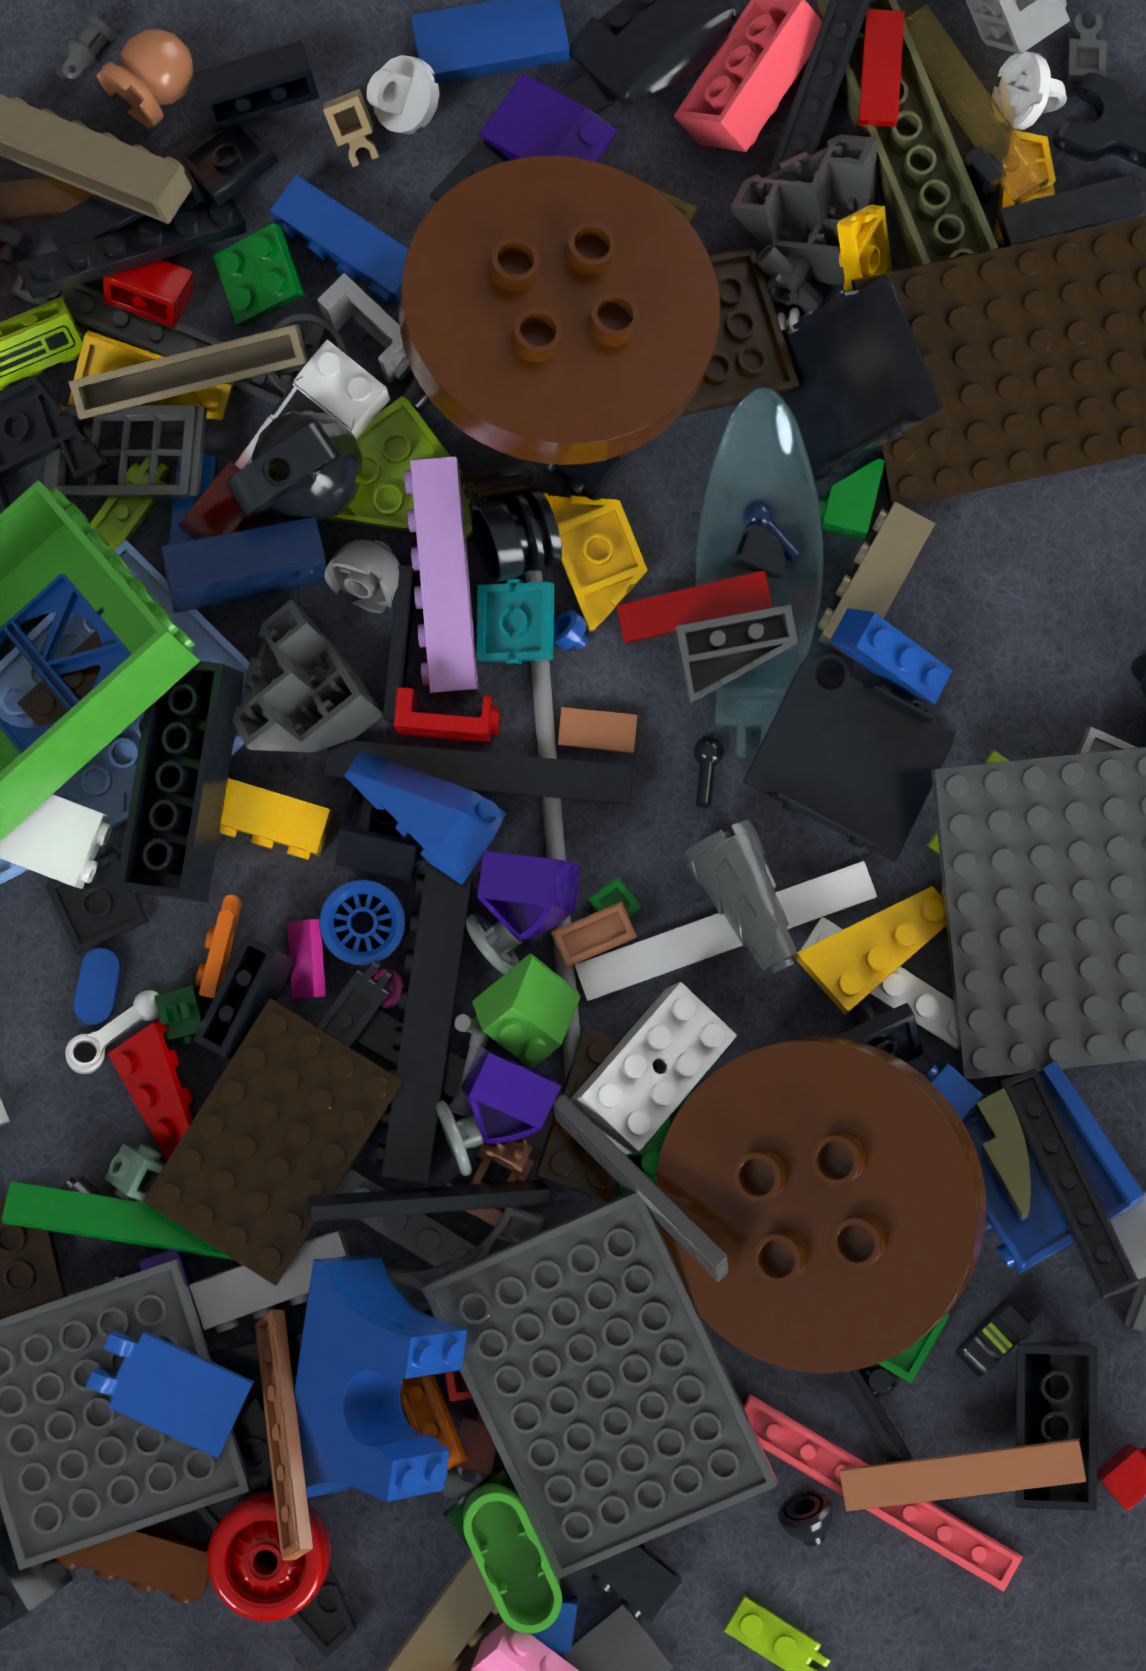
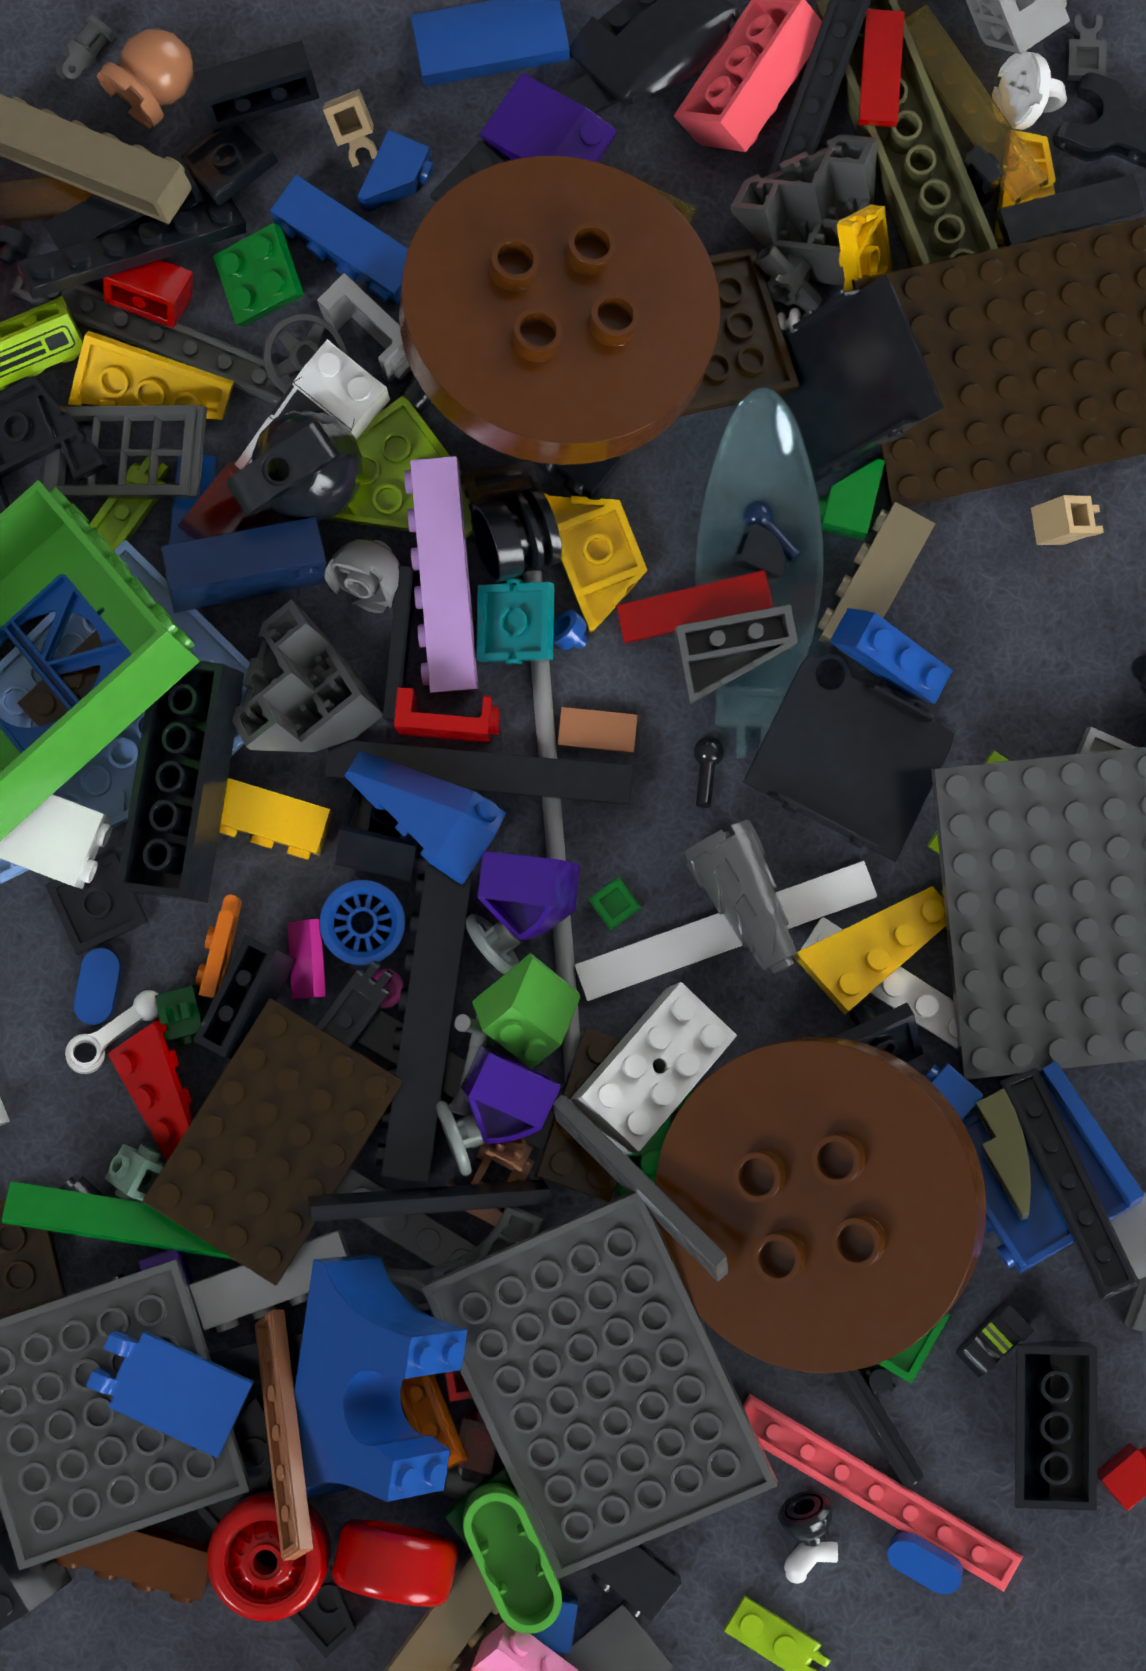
dark tan brick [68,325,308,420] -> none
white tile [366,55,439,135] -> none
nougat tile [551,902,637,968] -> none
nougat tile [839,1439,1086,1511] -> none
none -> red wheel [332,1519,458,1607]
none -> blue slope [357,130,435,212]
none -> white arm [784,1542,838,1584]
none -> blue tile [887,1532,963,1594]
none -> tan brick [1031,495,1104,545]

